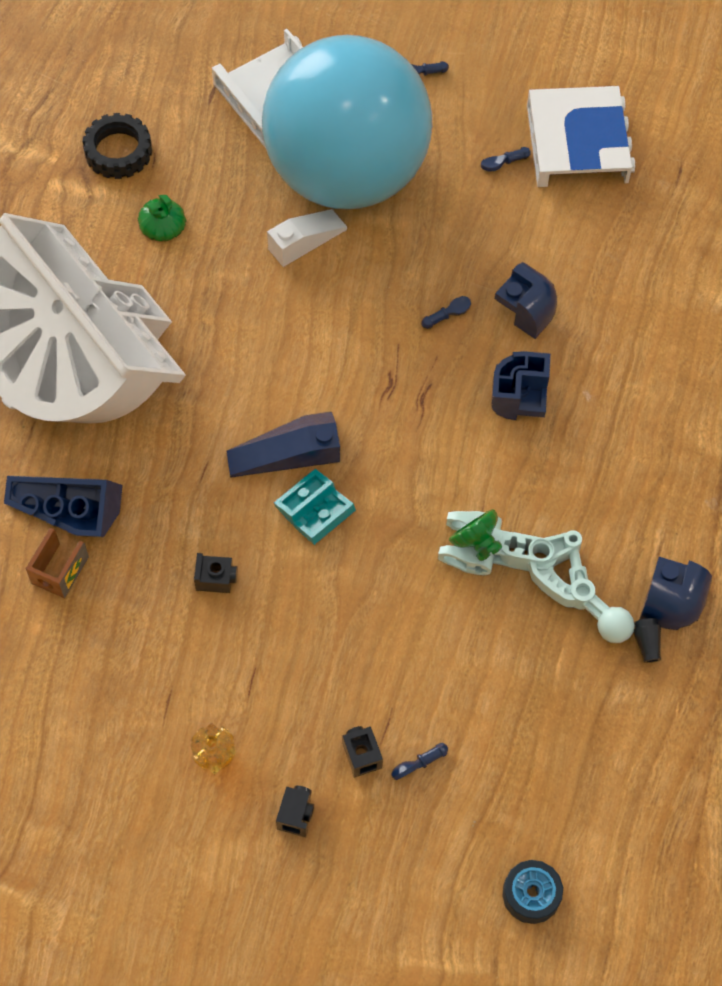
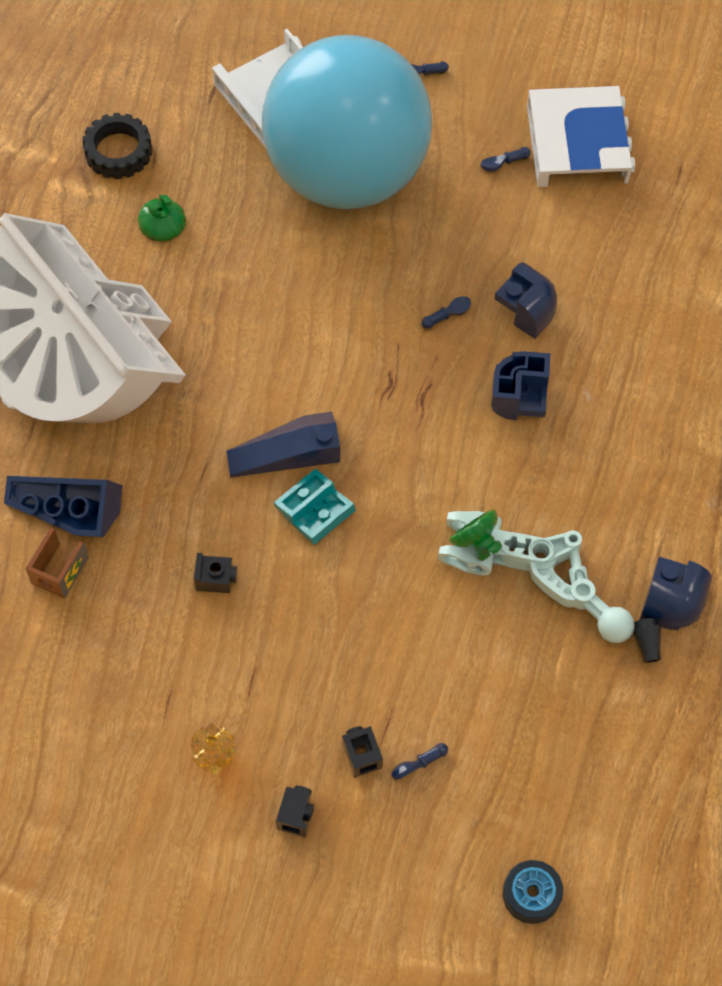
white slope [267,209,347,267] -> none

